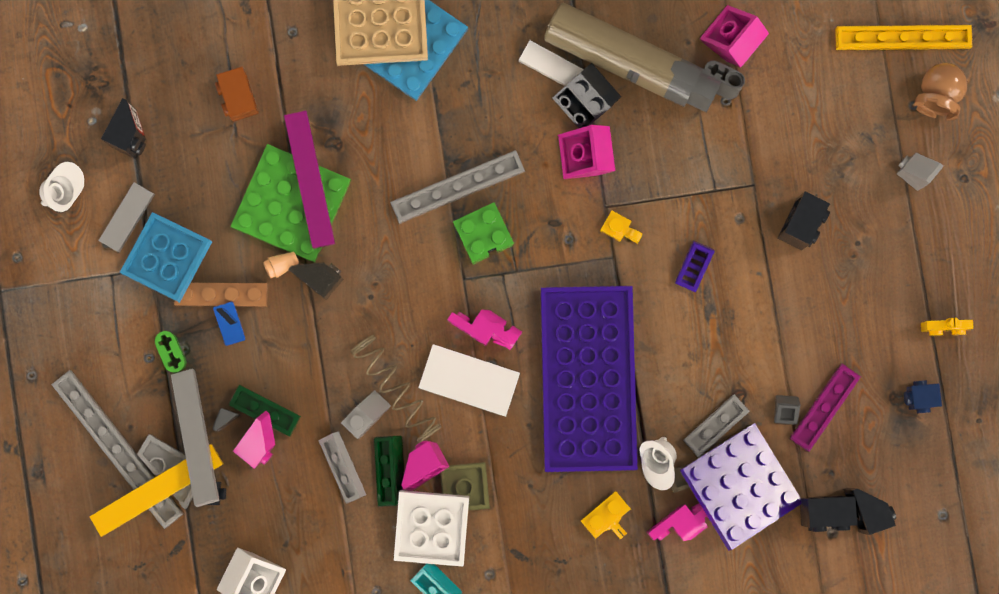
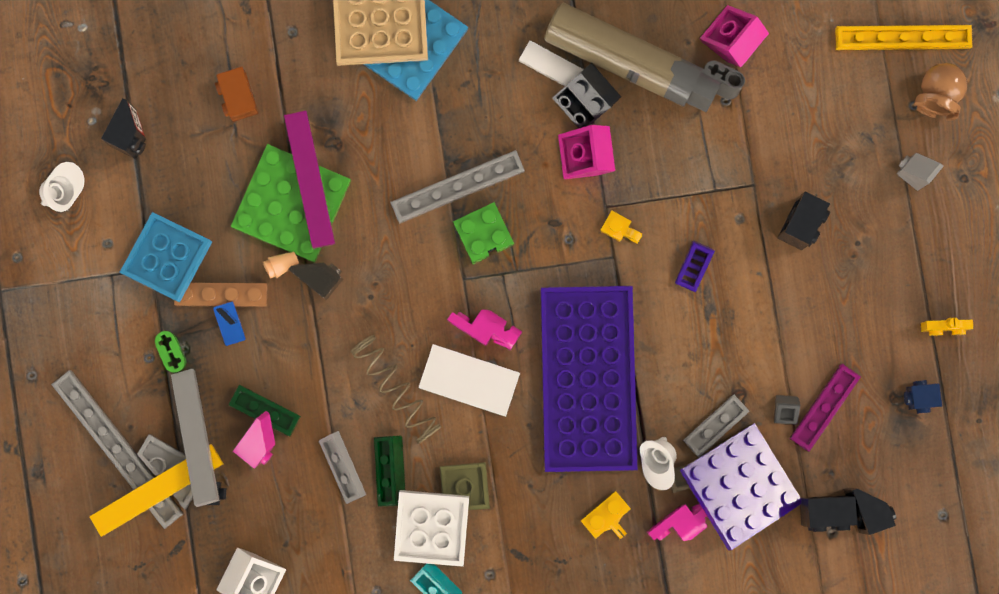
light grey tile [98,182,155,253] -> none
dark grey slope [213,408,240,431] -> none
light grey slope [341,390,391,439] -> none
dark pink slope [402,440,450,491] -> none

